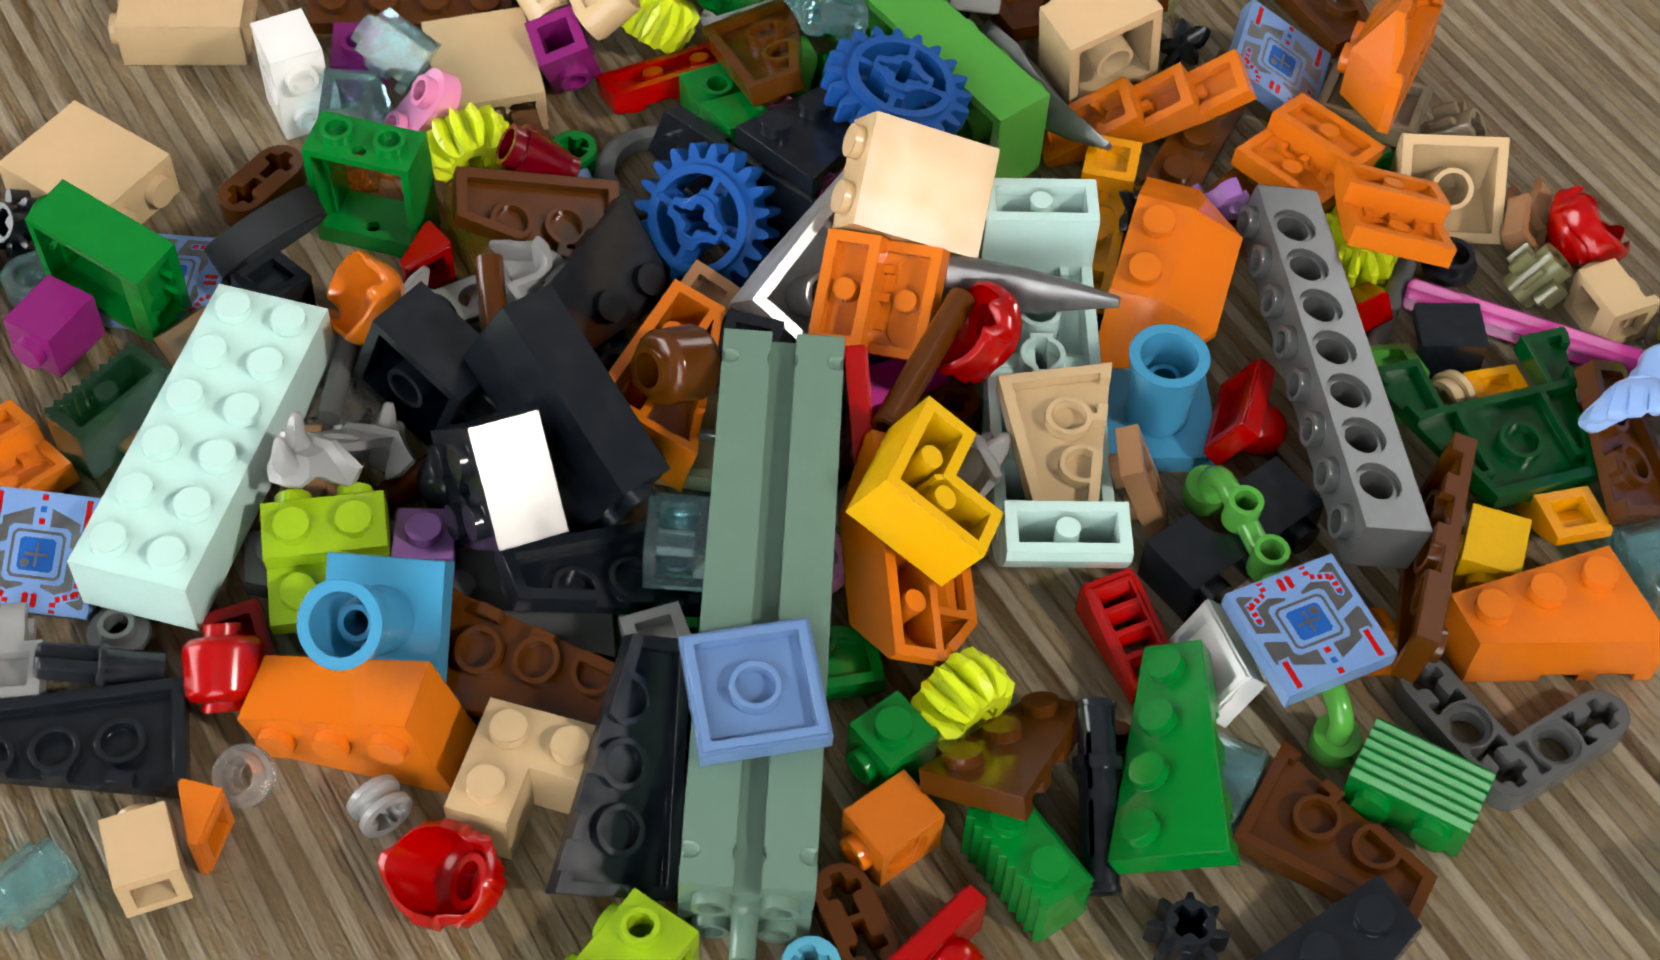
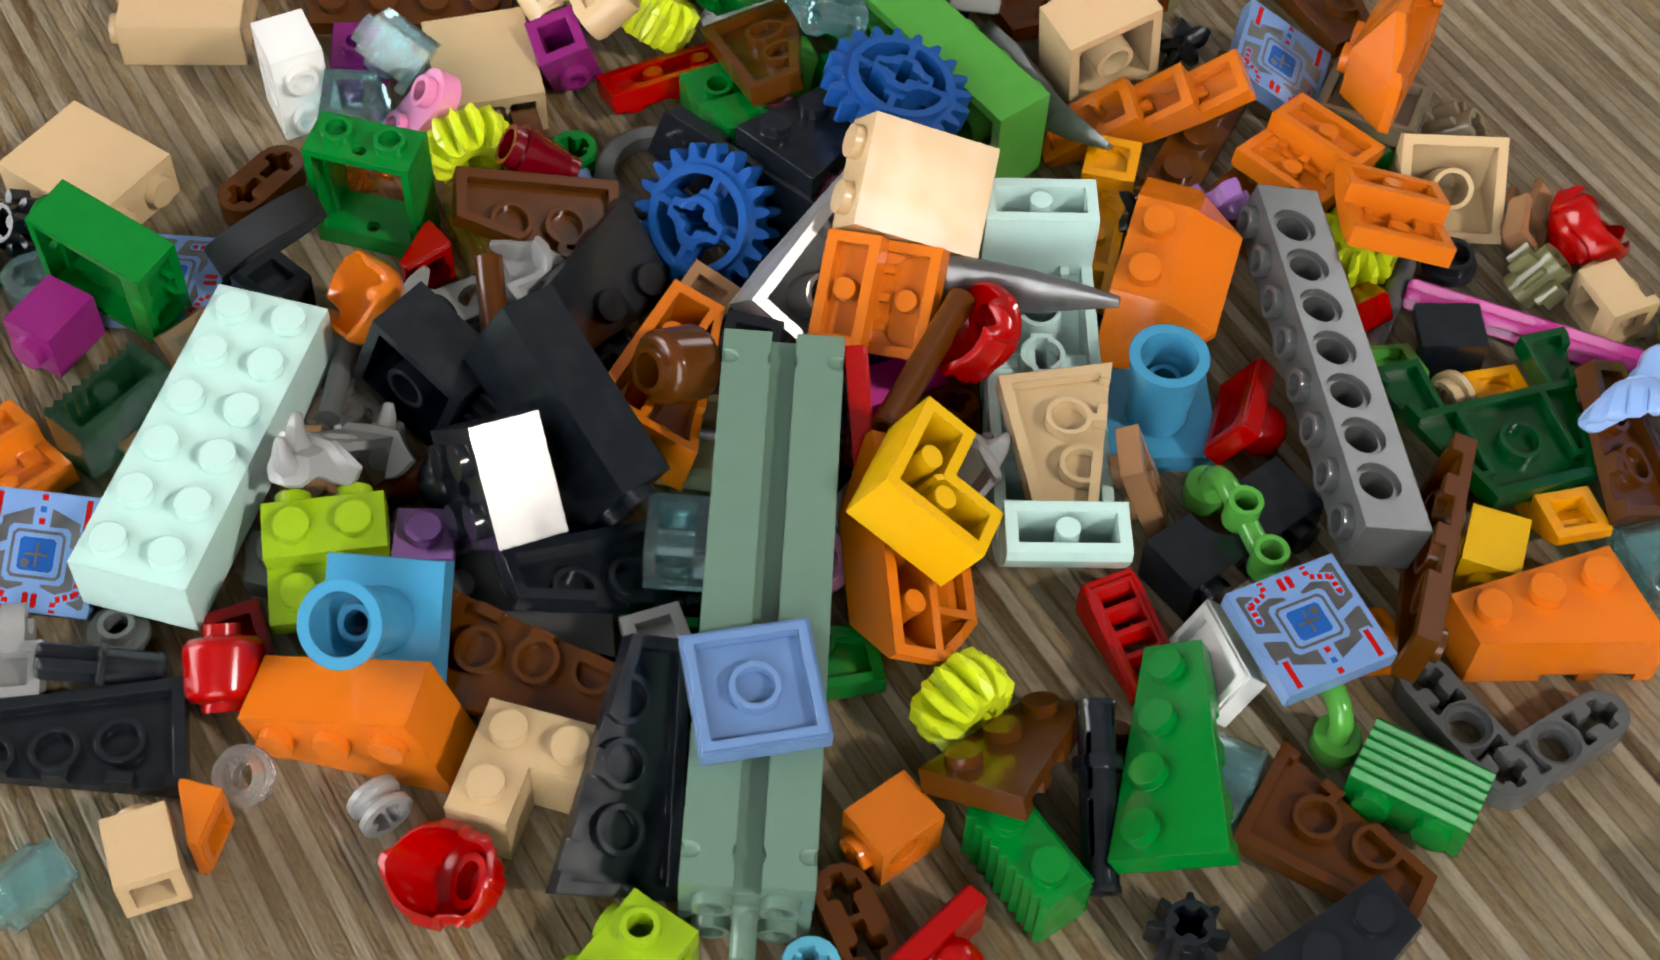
green brick [845,690,939,790] -> none

